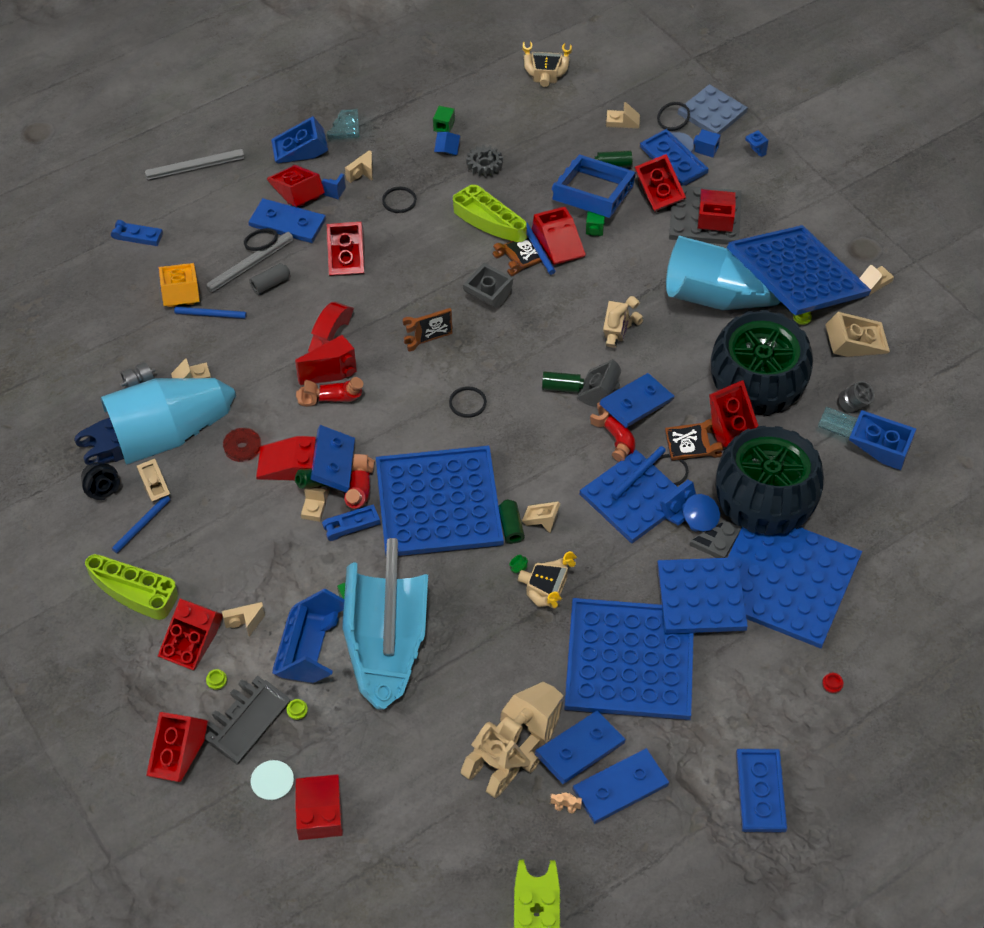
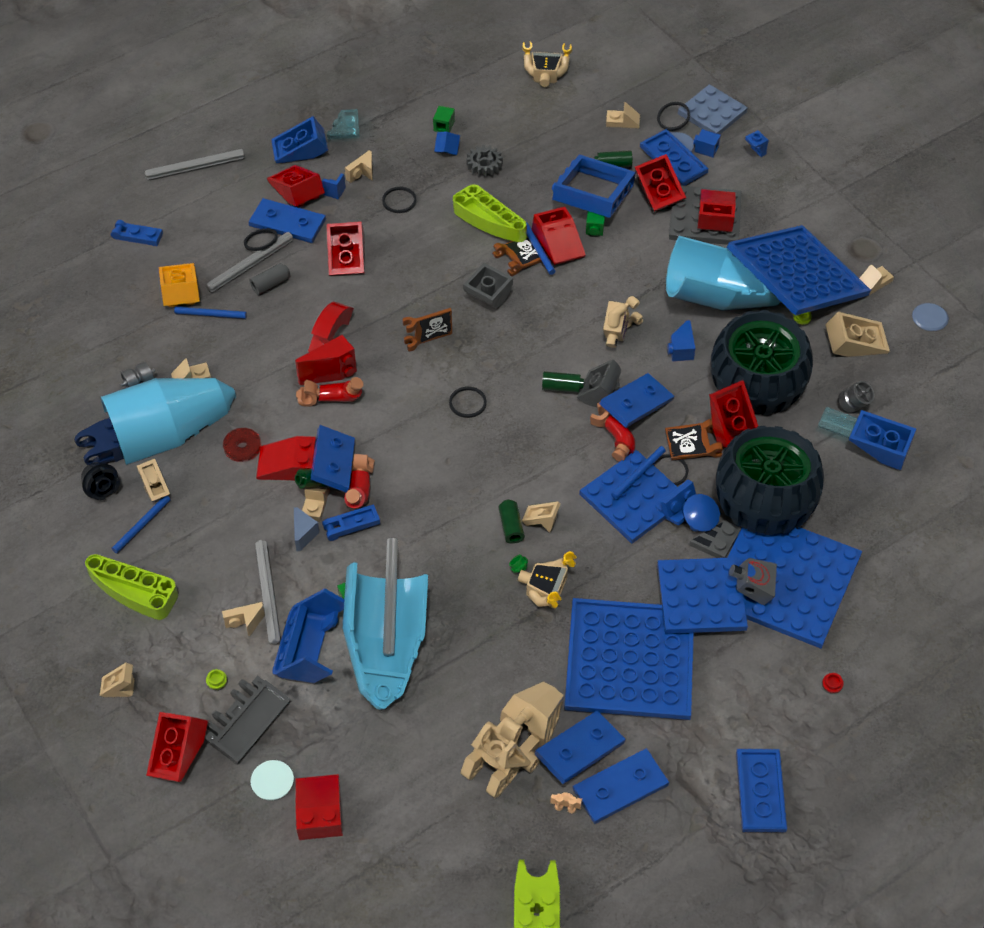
red slope [158,599,223,671] -> none
lime plate [287,699,308,720] -> none
blue plate [376,446,504,556] -> none
none -> tan slope [100,663,134,697]
none -> light grey axle [255,540,281,645]
none -> sand blue slope [294,507,319,551]
none -> blue slope [667,320,696,361]
none -> dark grey torso [729,558,777,605]
none -> sand blue piece [912,303,949,331]

